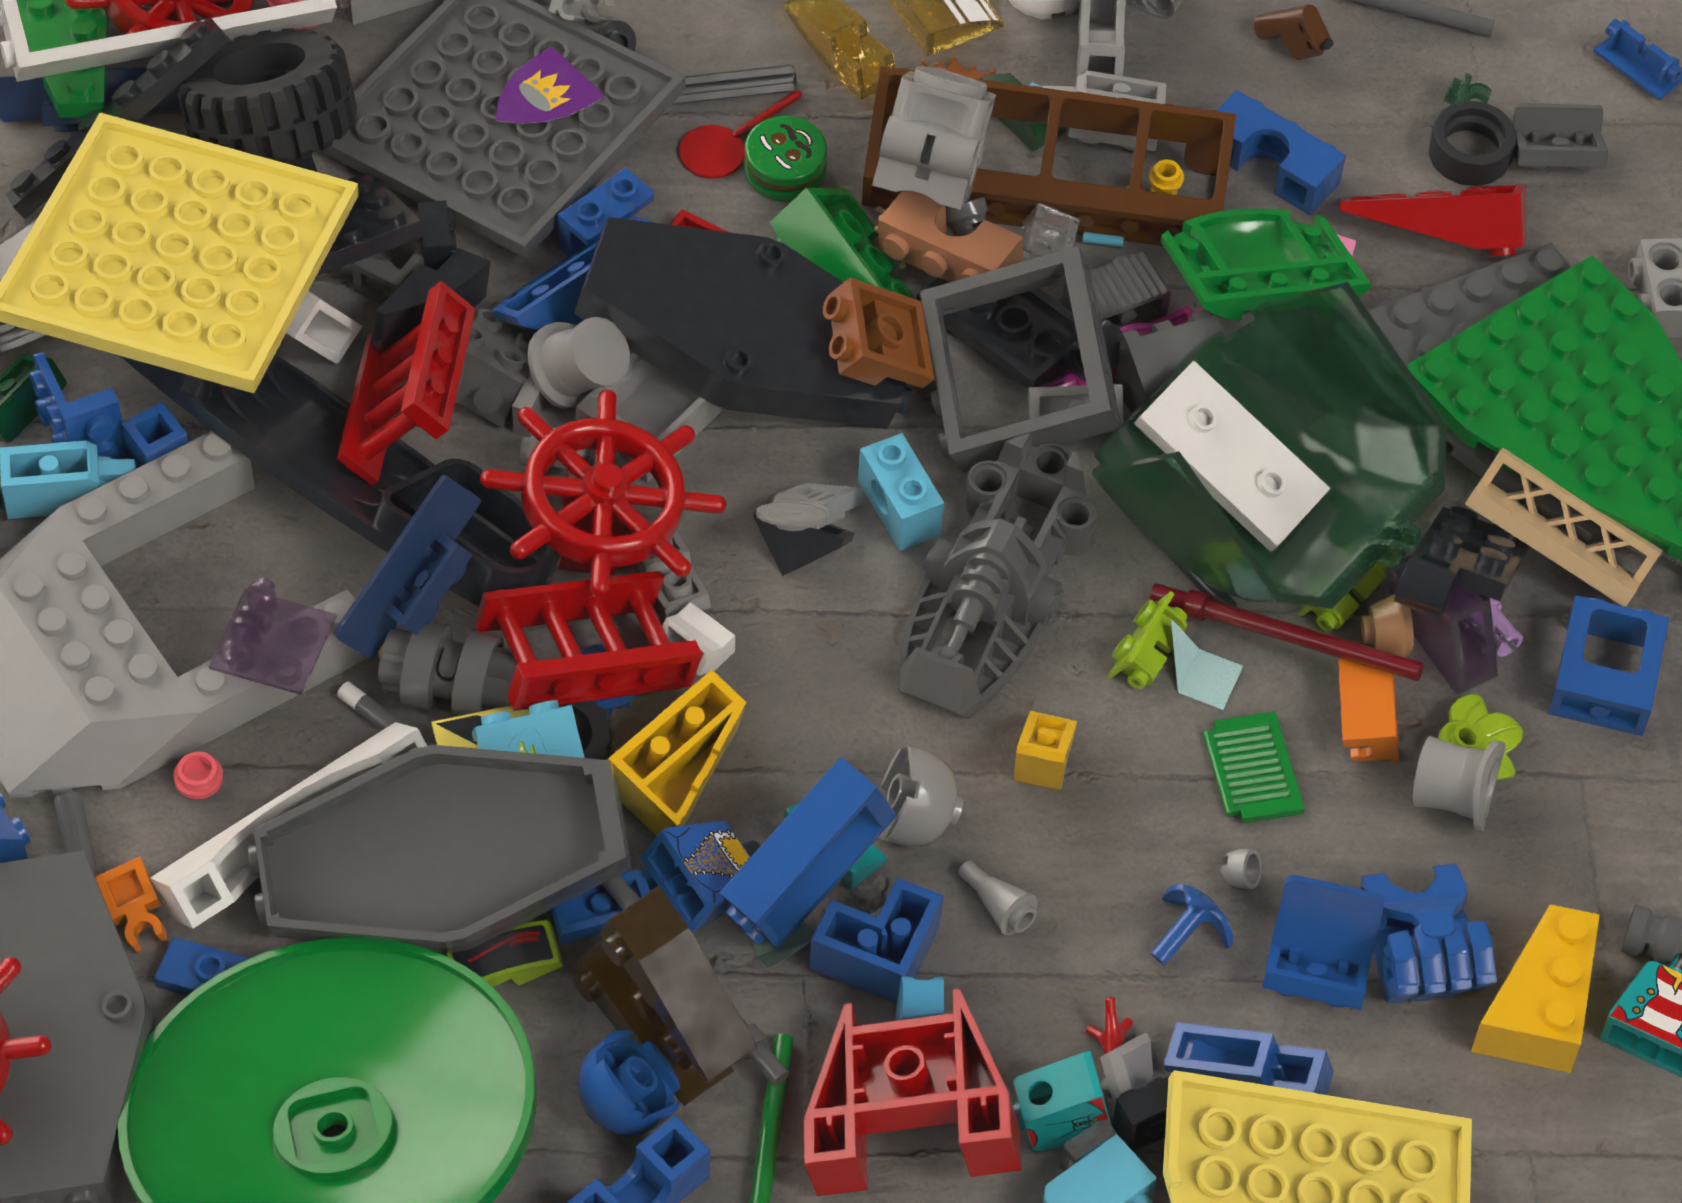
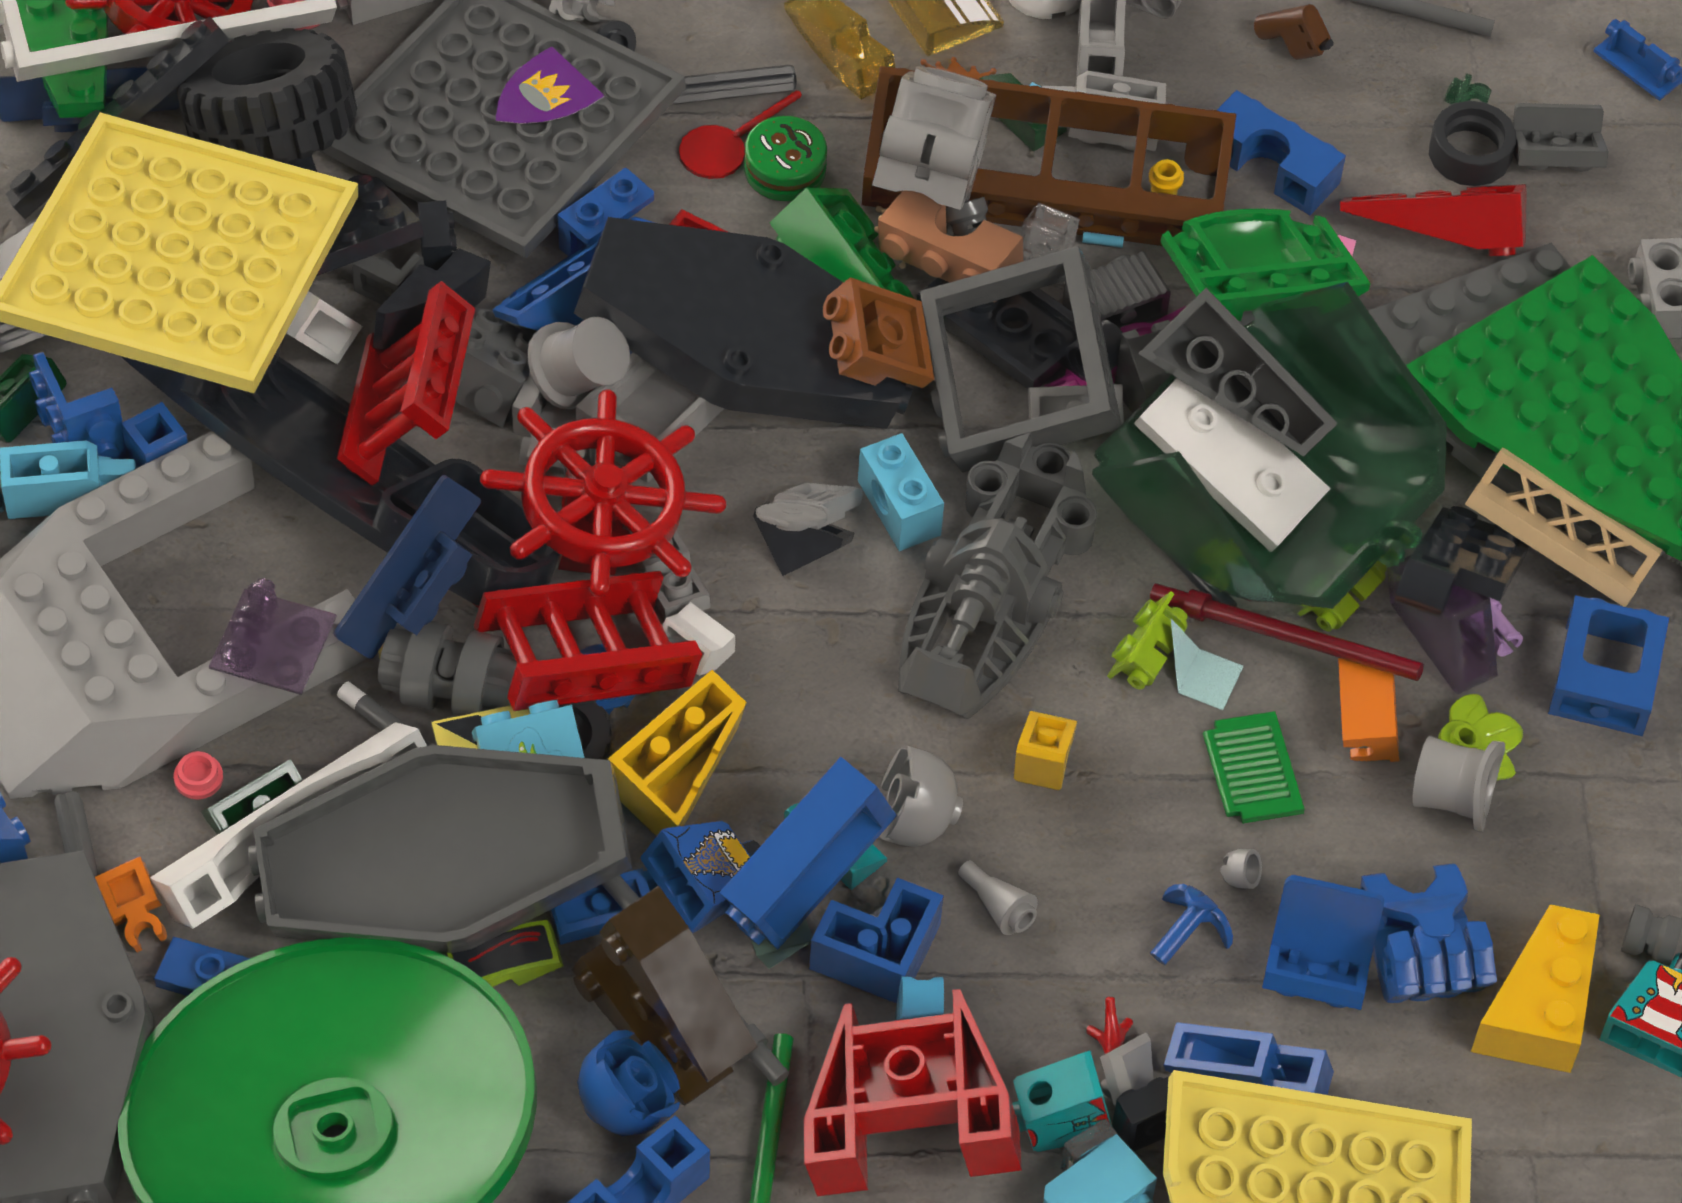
medium nougat cone [1360,594,1414,658] -> none
none -> slope [201,759,303,835]
none -> dark grey wedge [1138,288,1338,456]

